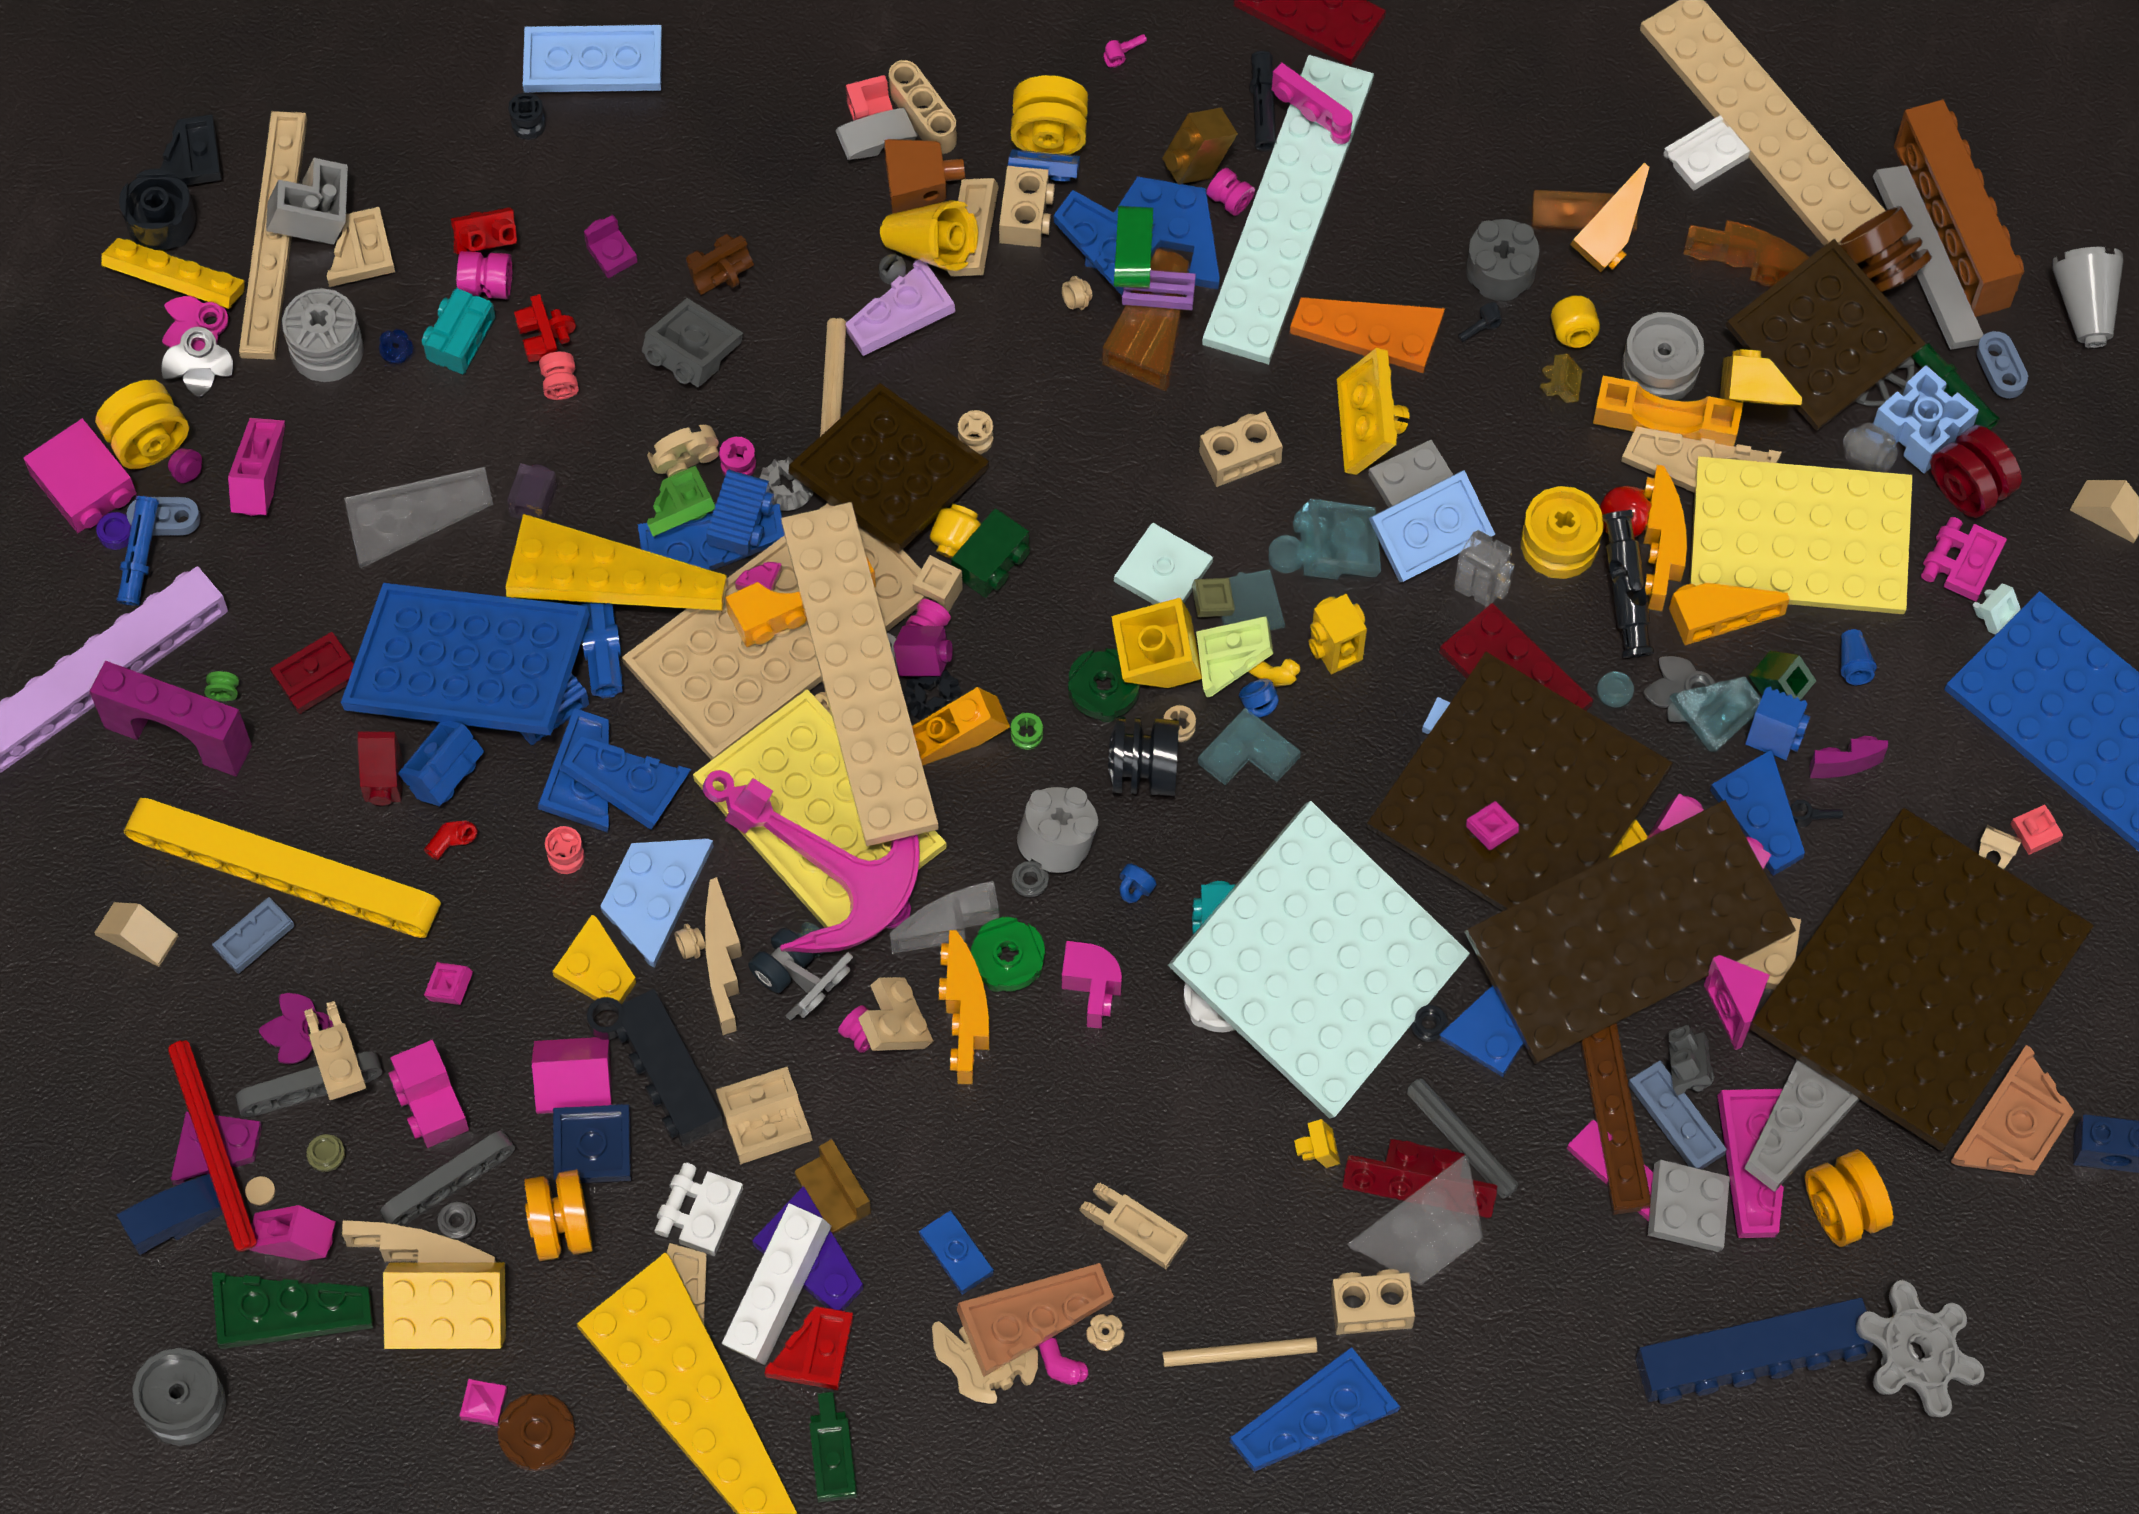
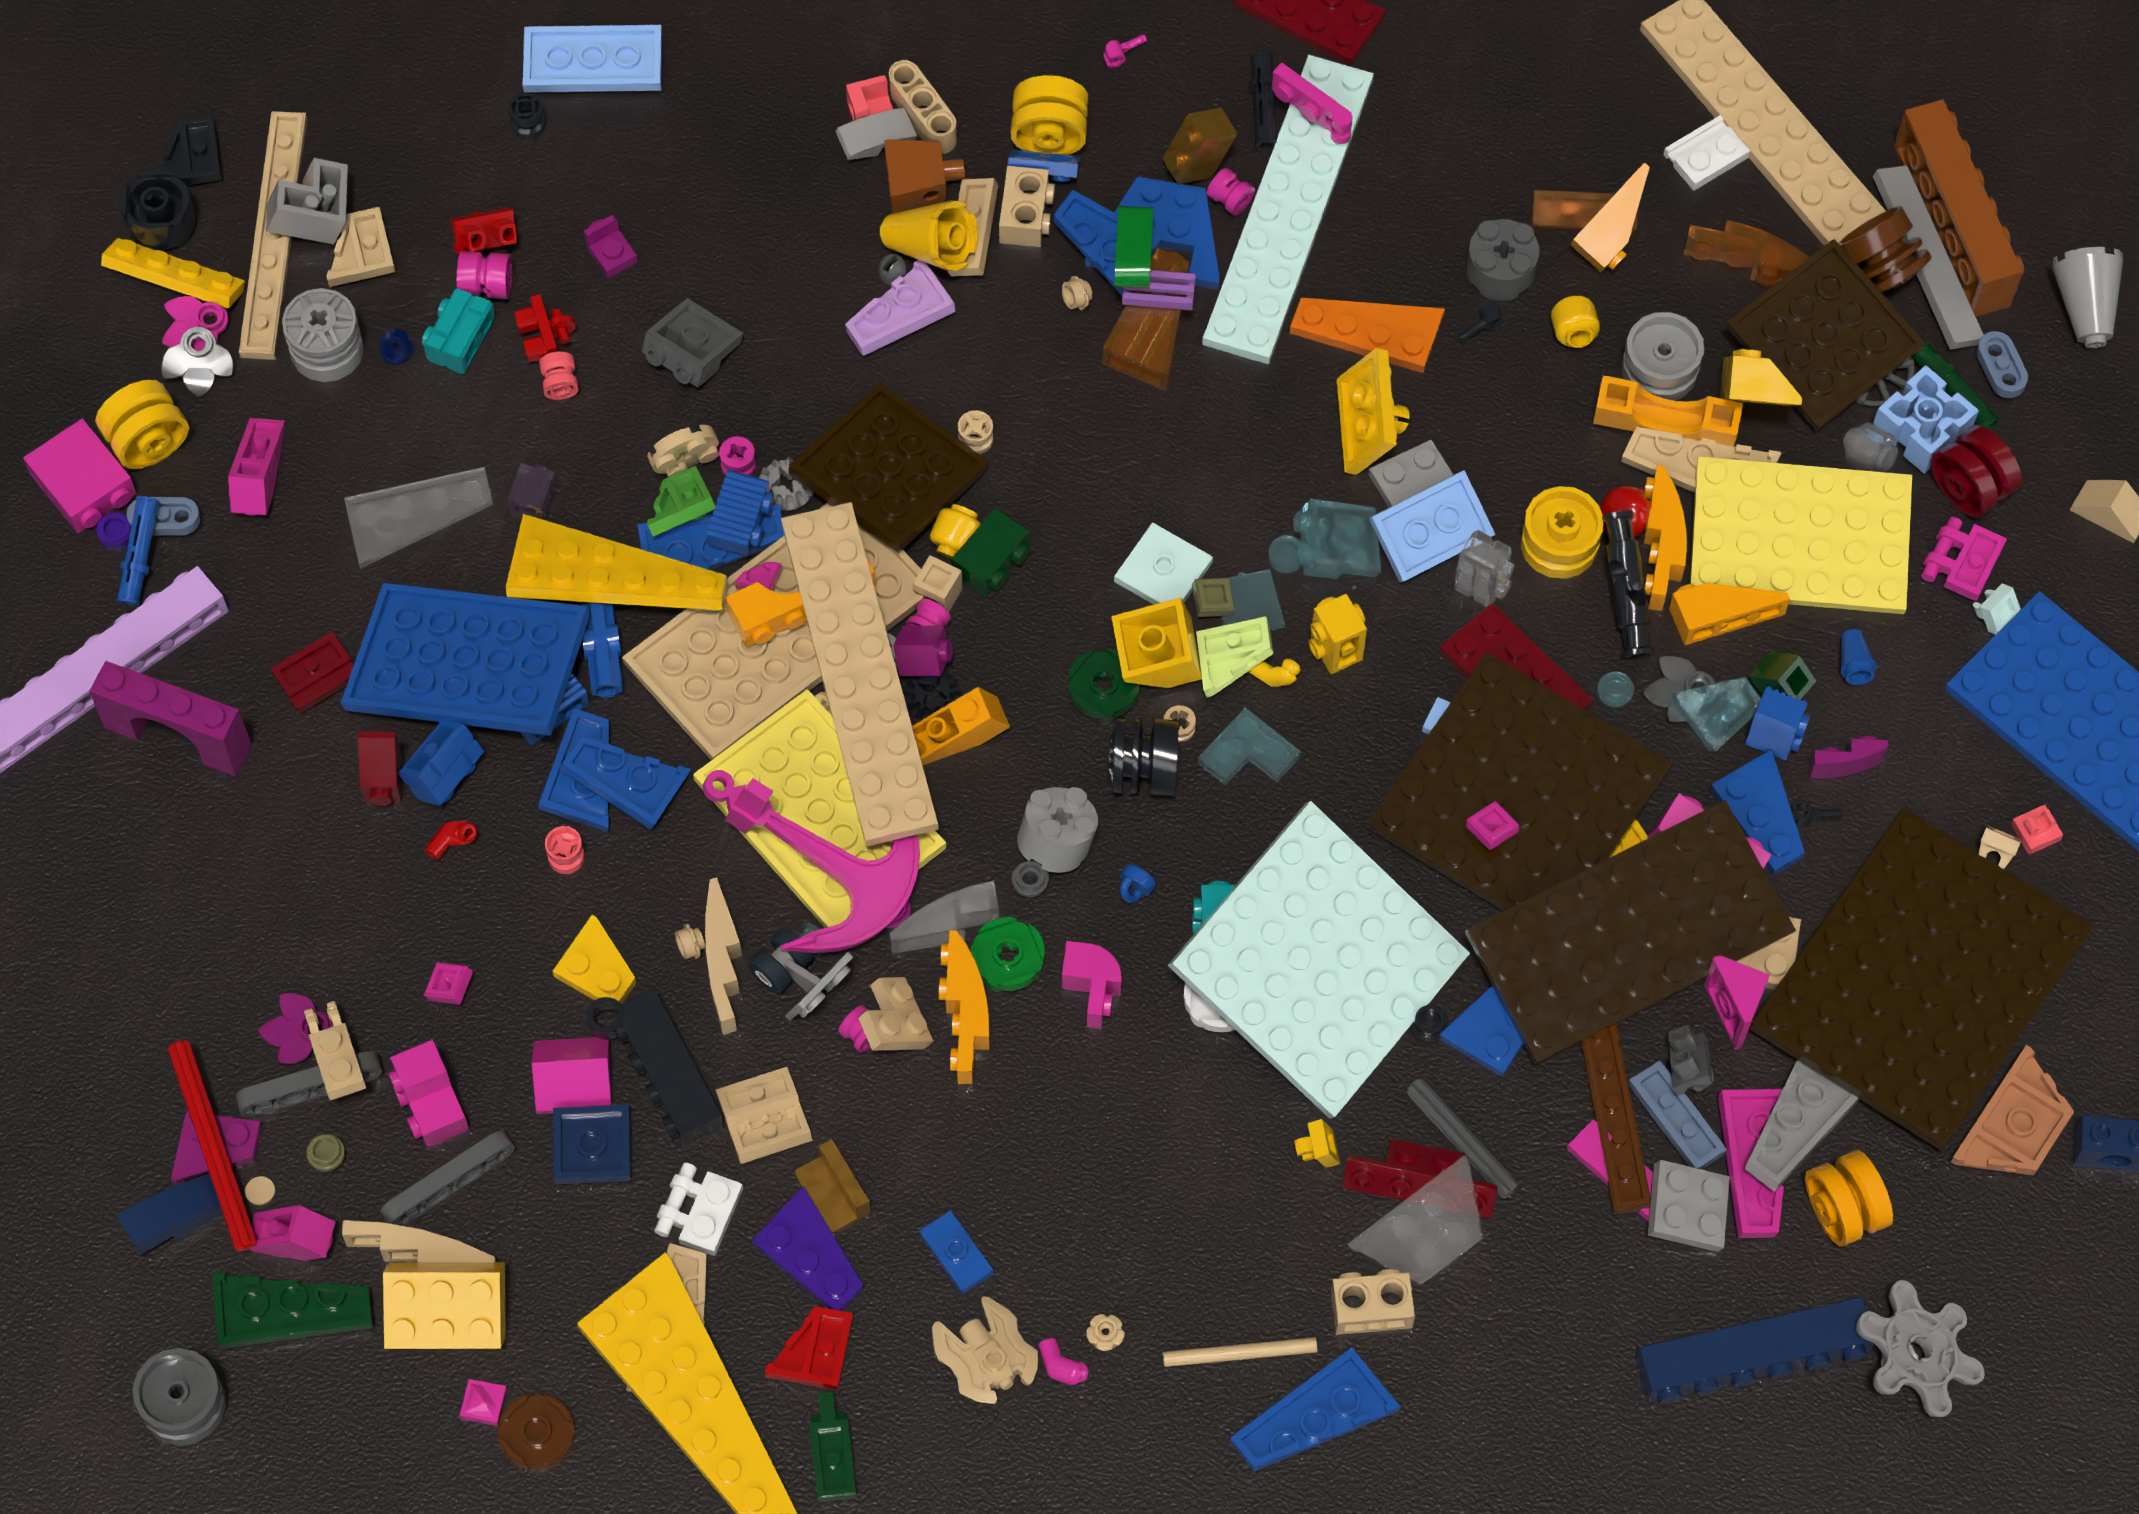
tan slope [95,902,179,967] -> none
yellow beam [124,798,441,938] -> none
magenta plate [168,448,202,483] -> none
bright green bush [204,671,239,702] -> none
sand blue plate [212,897,295,974] -> none
flat silver plate [438,1202,476,1240] -> none
light orange wheel [524,1169,593,1261] -> none
light blue wing [601,839,714,968] -> none
reddish brown hips [686,234,754,295] -> none
white brick [722,1203,831,1365] -> none
tan axle [820,318,846,436] -> none
nougat wing [956,1263,1114,1377] -> none
bright green bush [1011,712,1043,750] -> none
tan hinge [1079,1183,1188,1269] -> none
tan brick [1199,411,1283,487] -> none
blue tile [1239,678,1279,718] -> none
clear yellow tile [1540,353,1582,403] -> none

